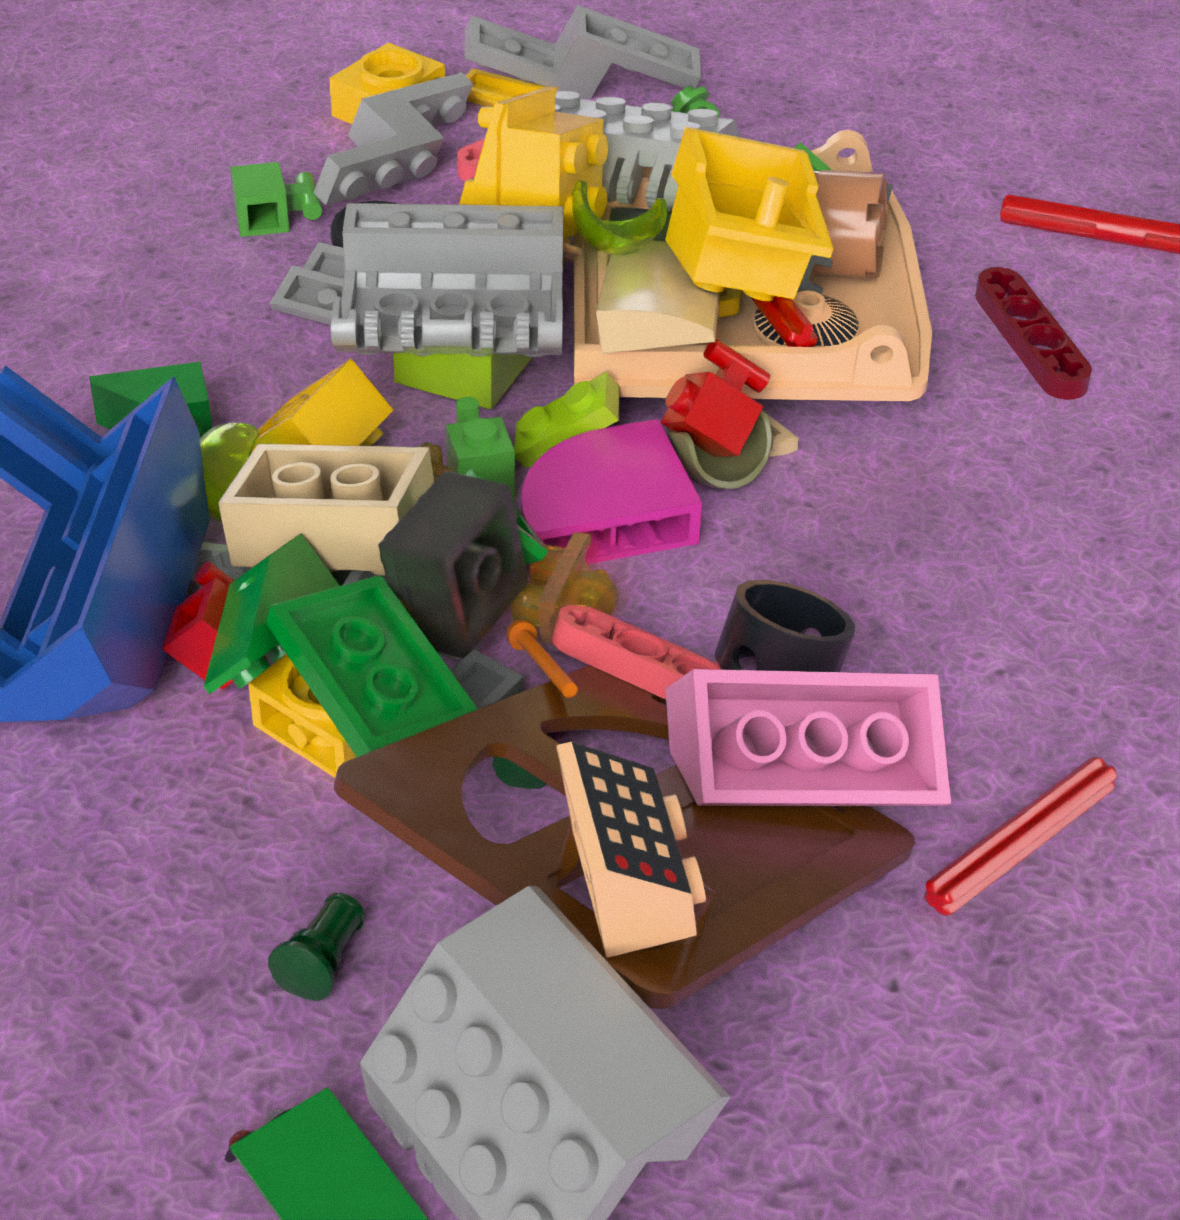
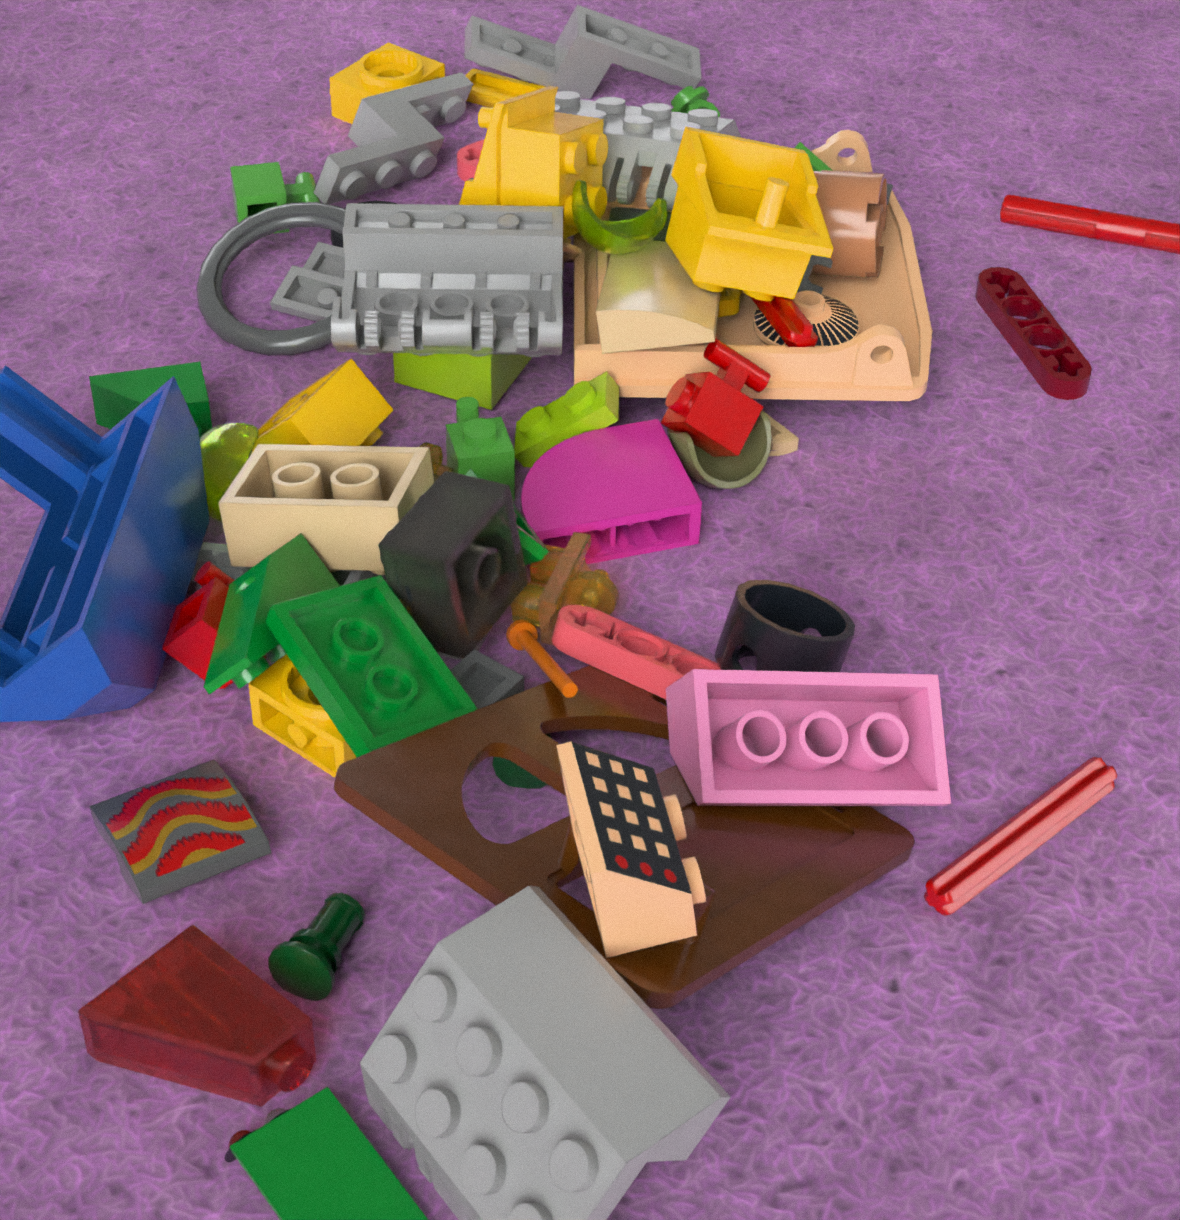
none -> clear red slope [78,924,316,1107]
none -> slope [89,760,272,904]
none -> dark grey wedge [196,202,346,356]

